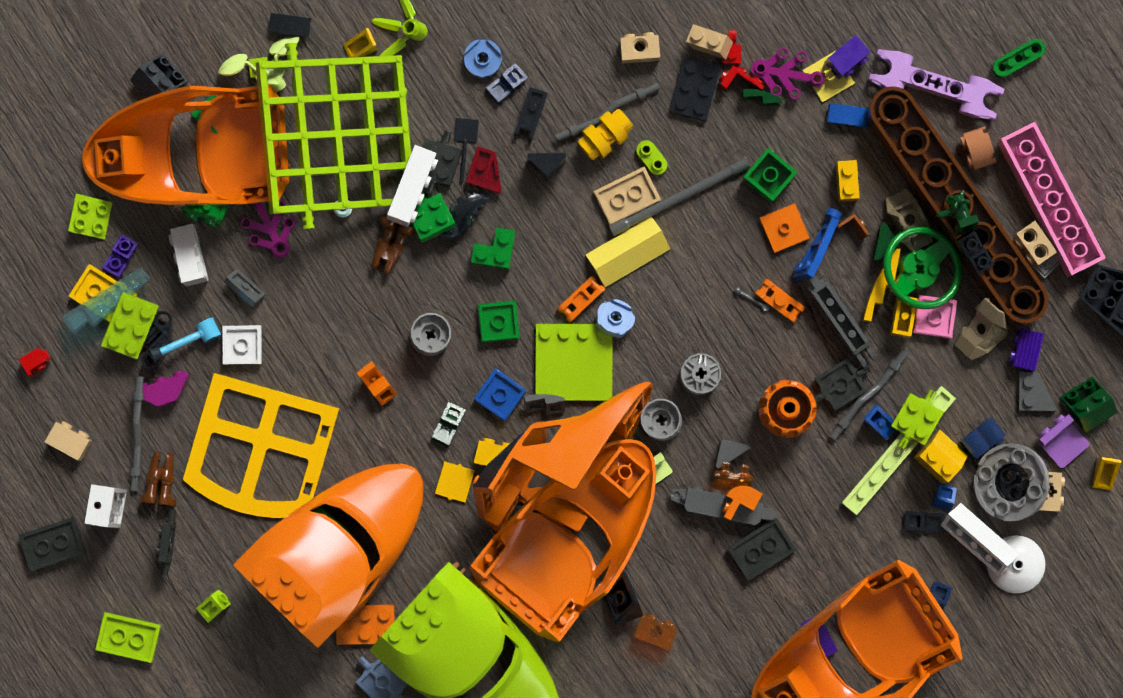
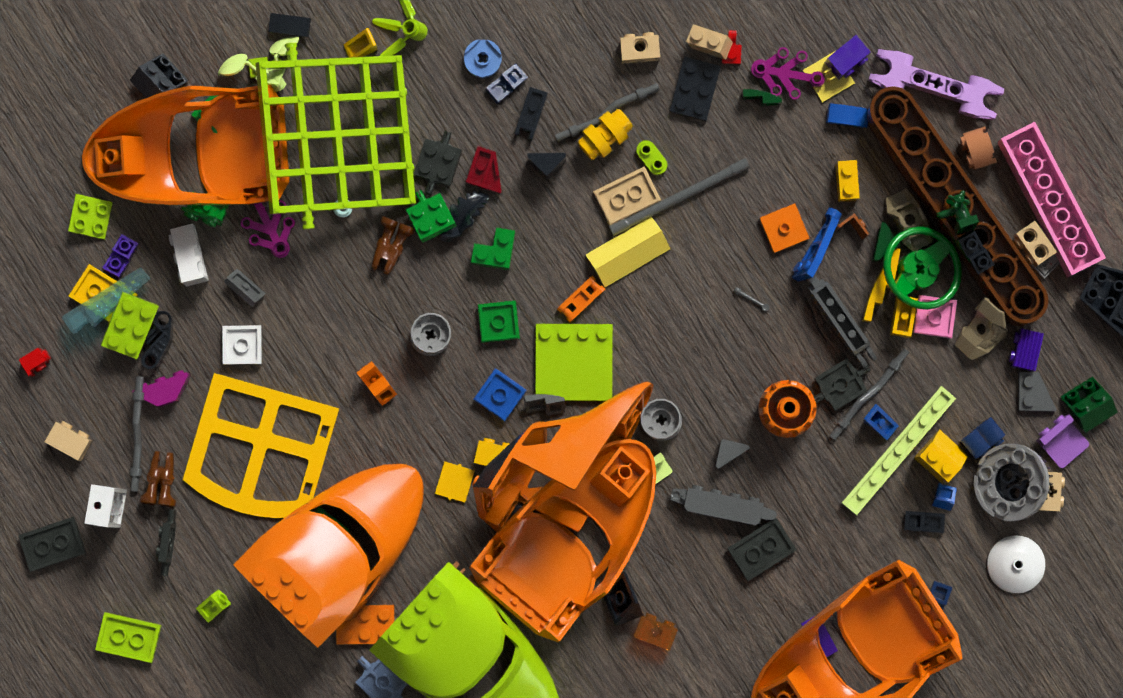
medium azure piece [148,317,221,363] -> none
white brick [387,145,438,227] -> none
slope [431,402,466,447] -> none
black piece [454,118,479,183] -> none
plate [596,299,635,338] -> none
light grey wheel [680,353,721,395] -> none
clear orange plate [712,462,753,490] -> none
red bracket [719,66,764,91] -> none
orange brick [722,486,763,520] -> none
green brick [742,148,797,204] -> none
orange plate [754,278,805,323] -> none
lime plate [891,389,944,450] -> none
white brick [941,503,1019,577] -> none
green plate [992,39,1045,78] -> none
yellow slope [1093,457,1121,490] -> none

